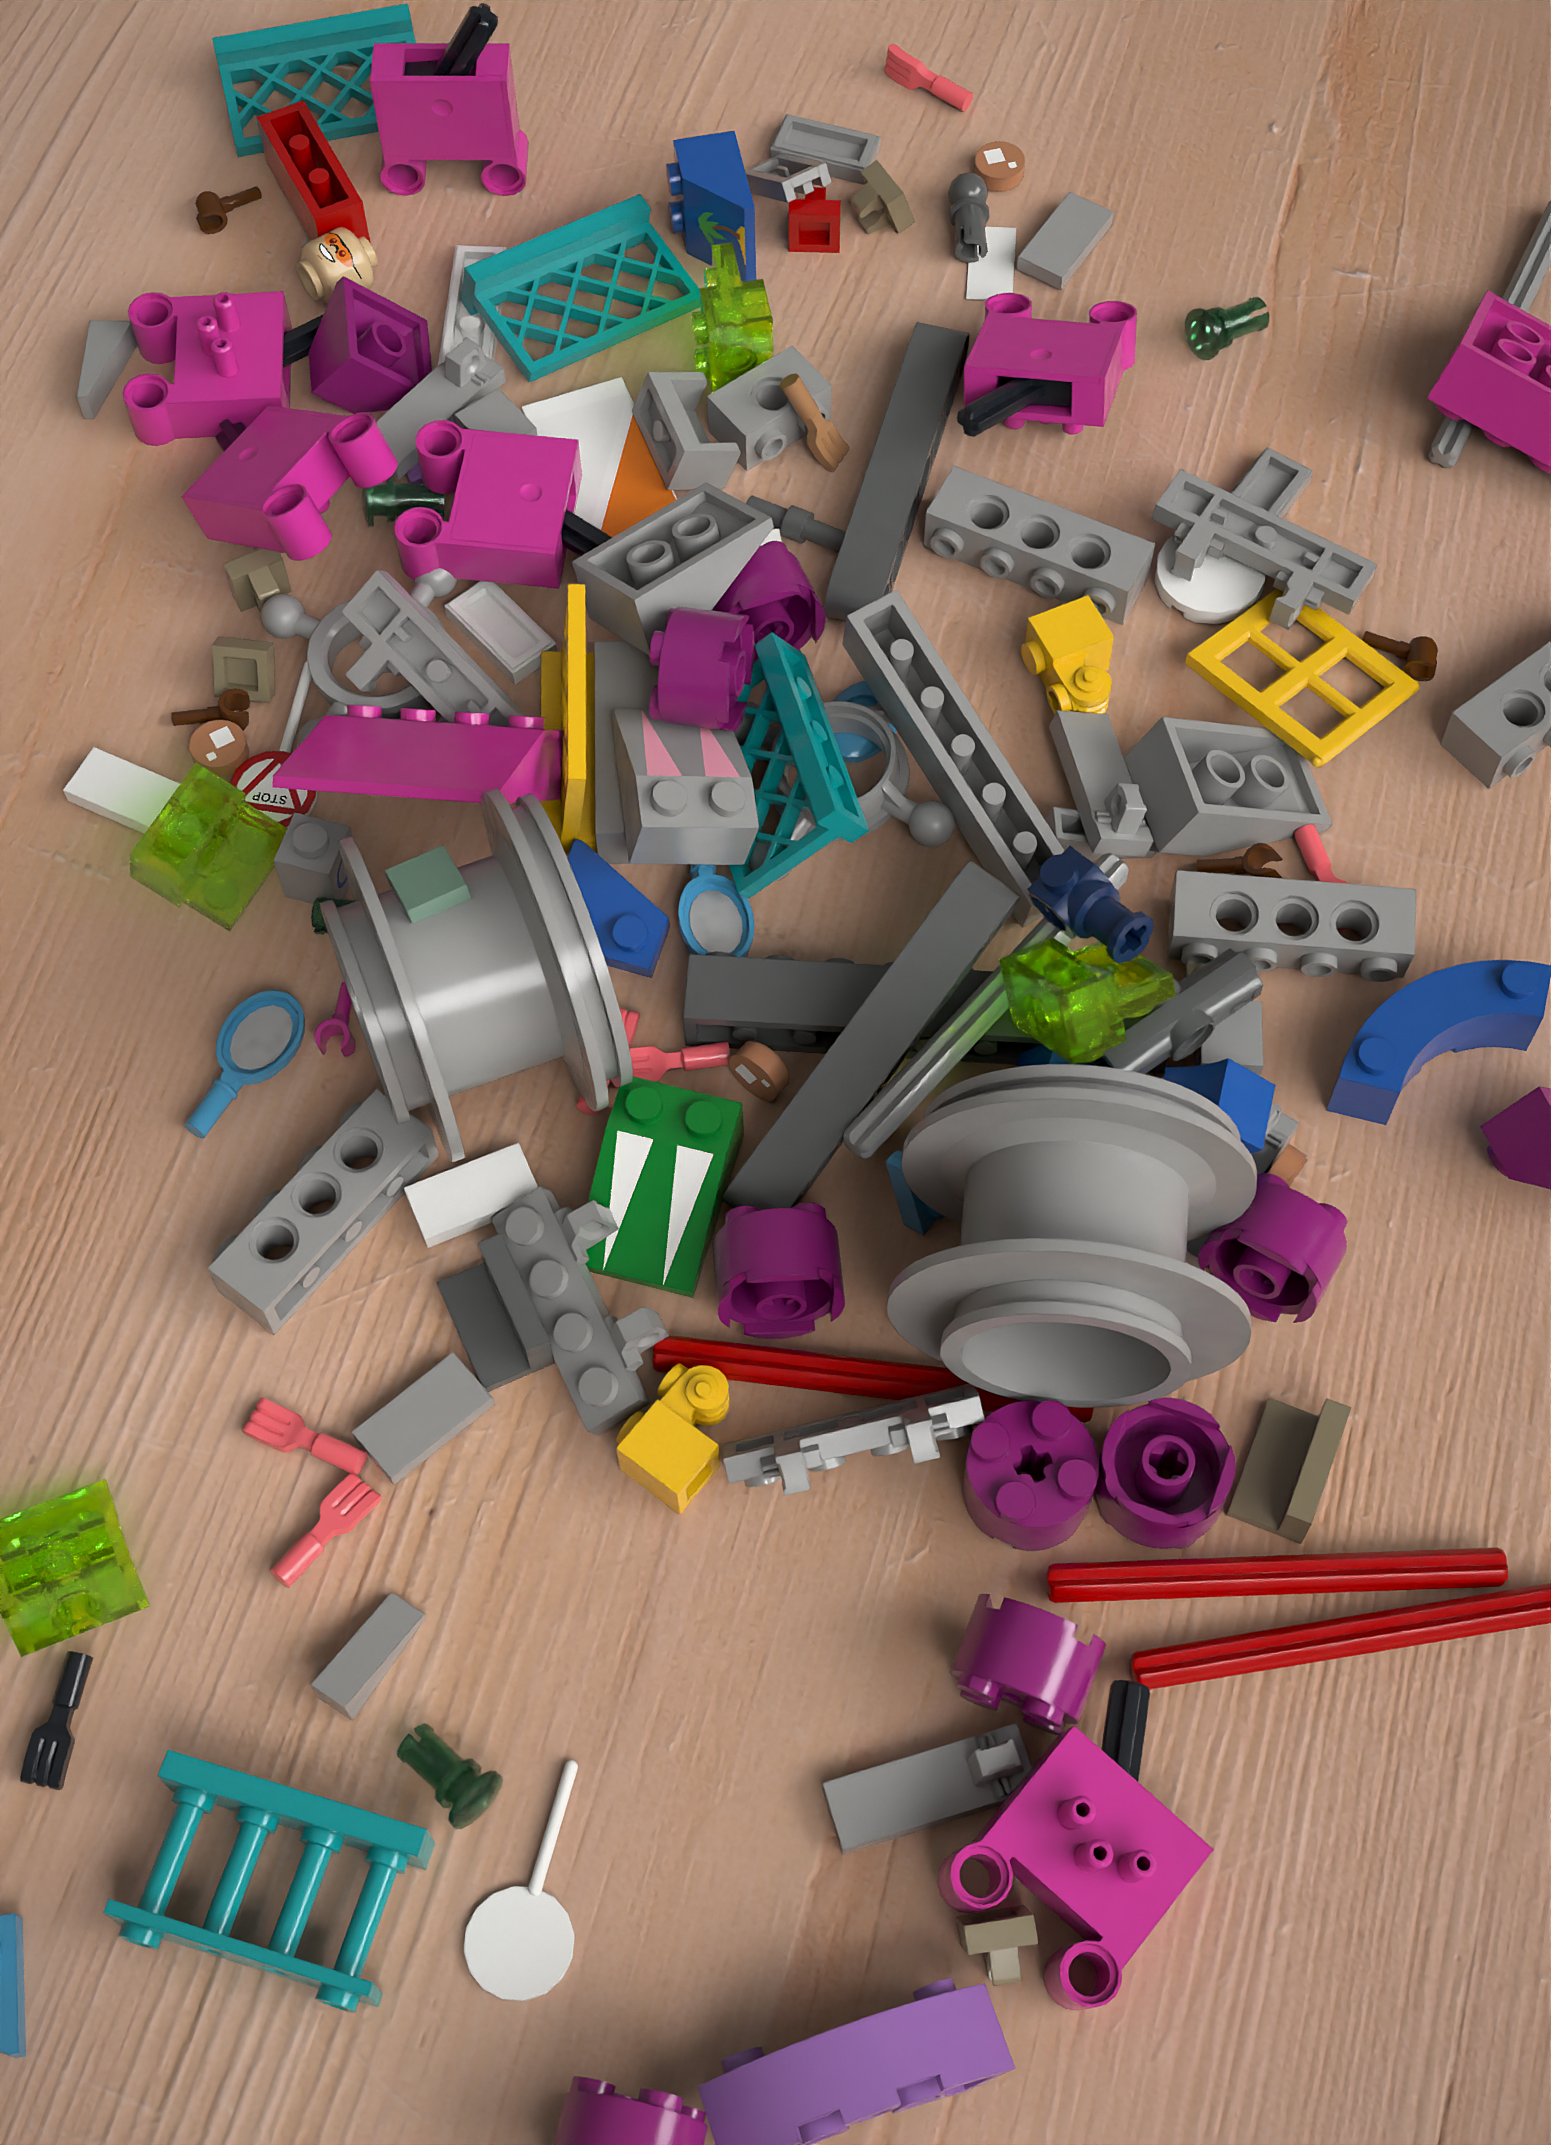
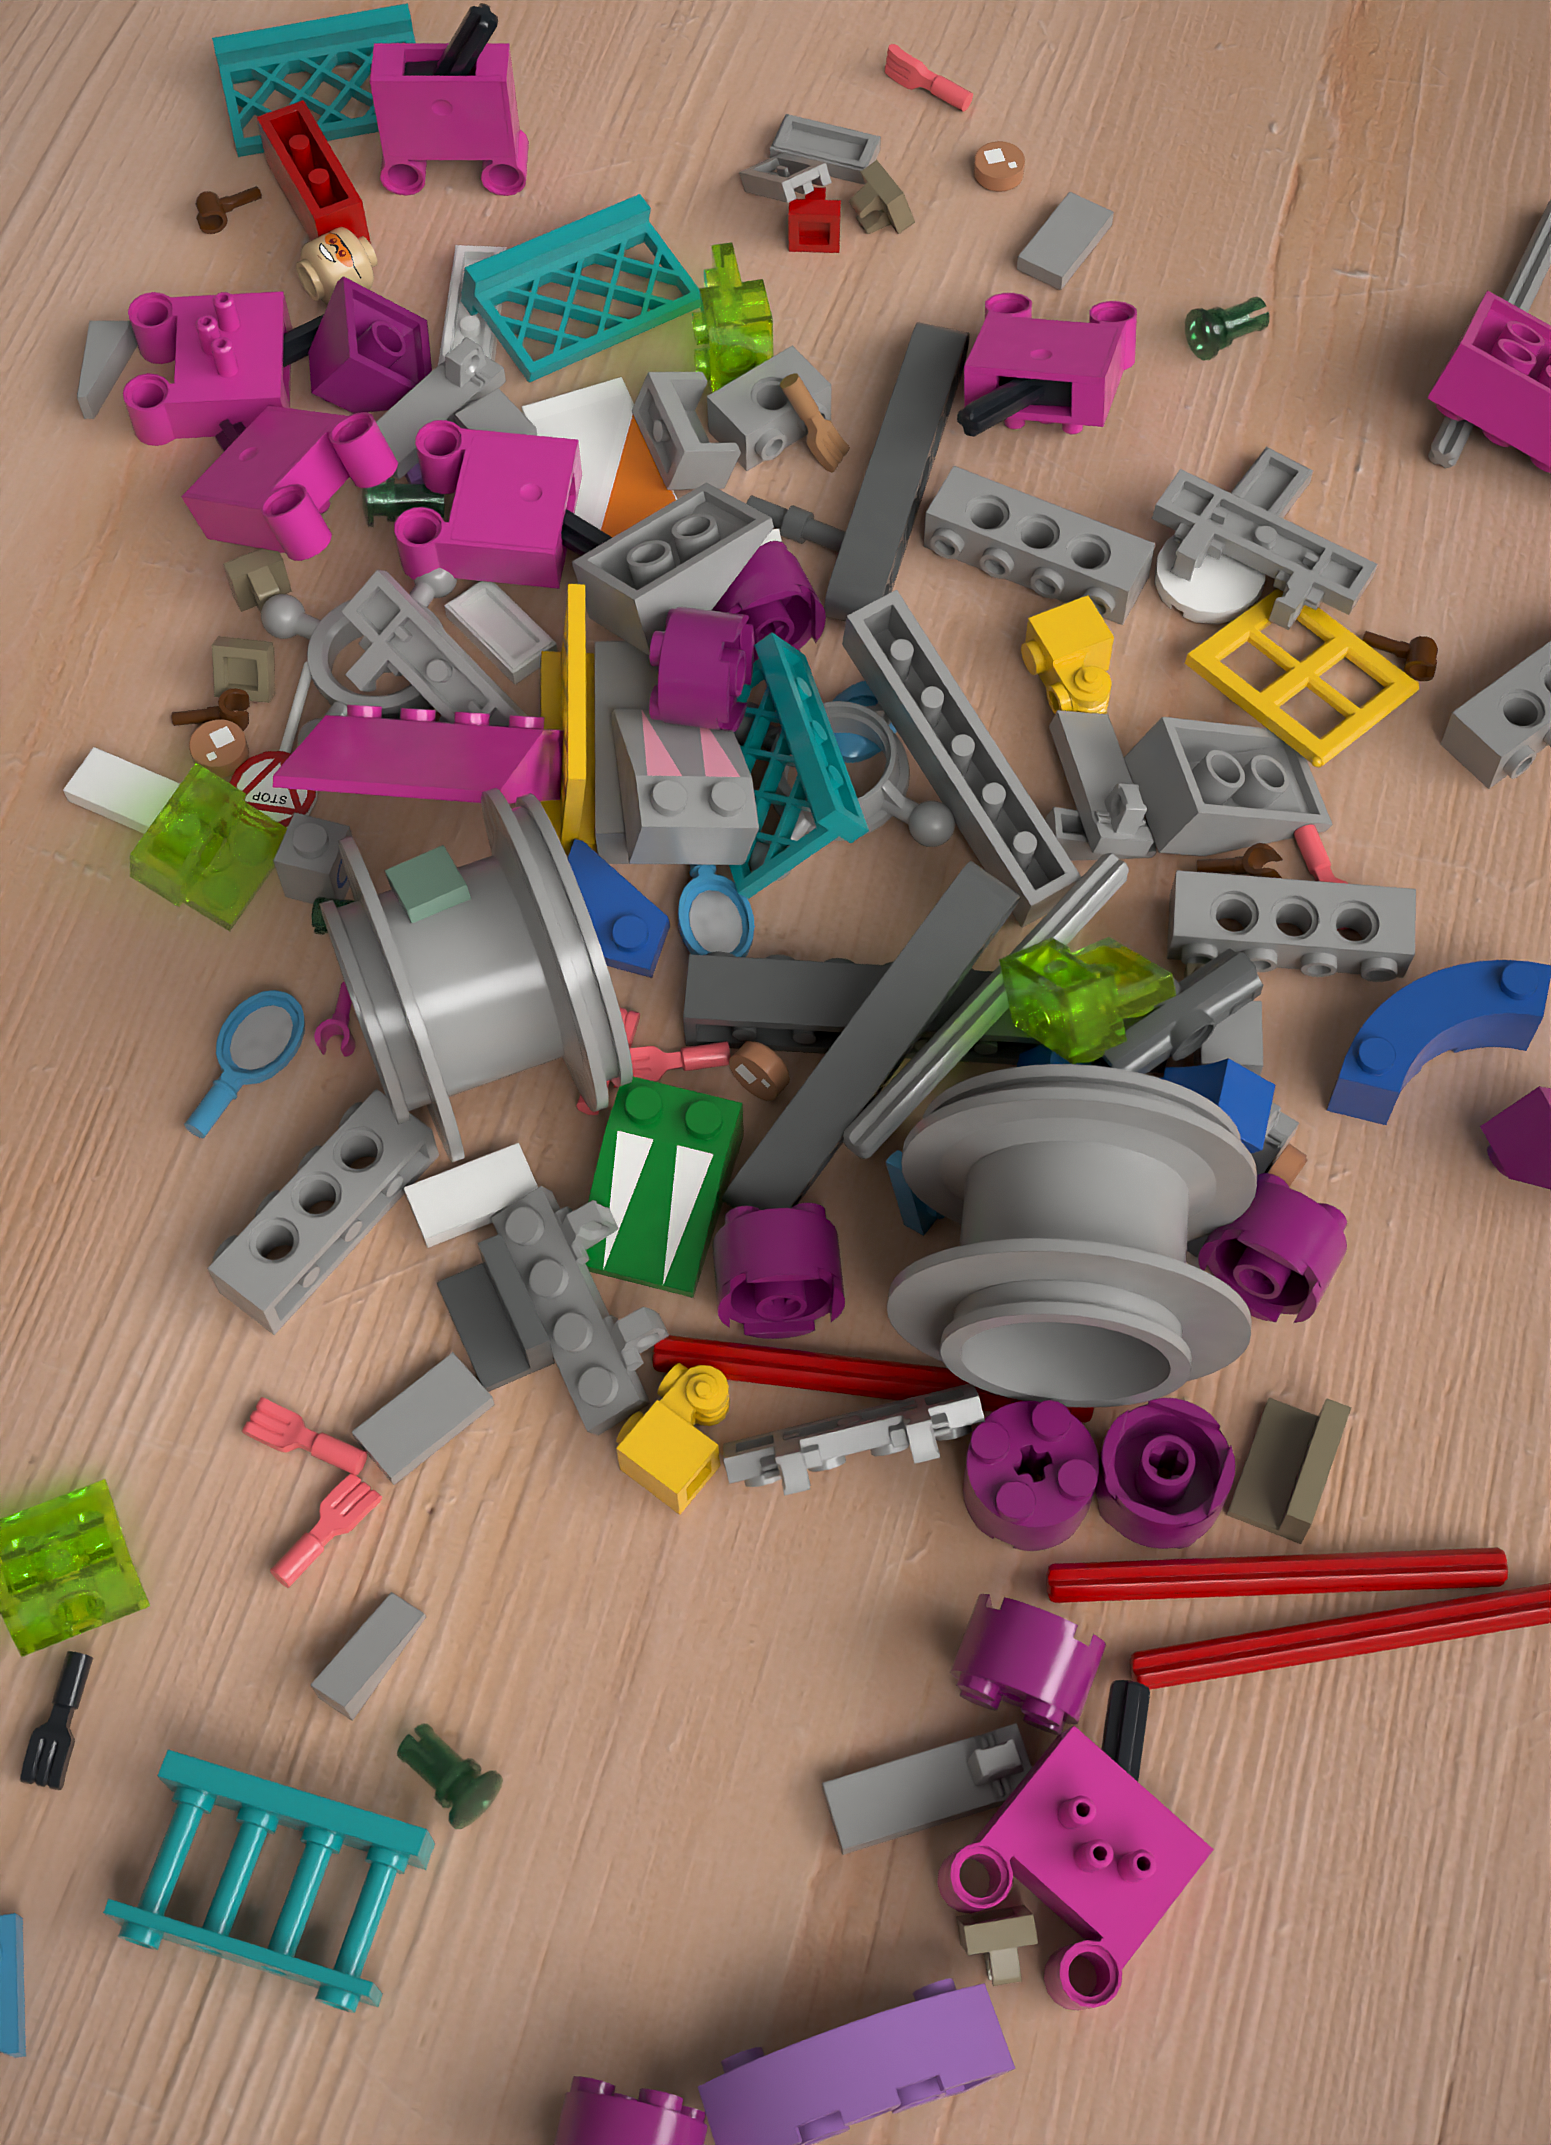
white piece [464,1760,578,2001] -> none
blue slope [666,130,756,283] -> none
dark grey pin [948,172,989,263] -> none
white sticker [966,226,1016,300] -> none
dark blue connector [1027,846,1154,963] -> none

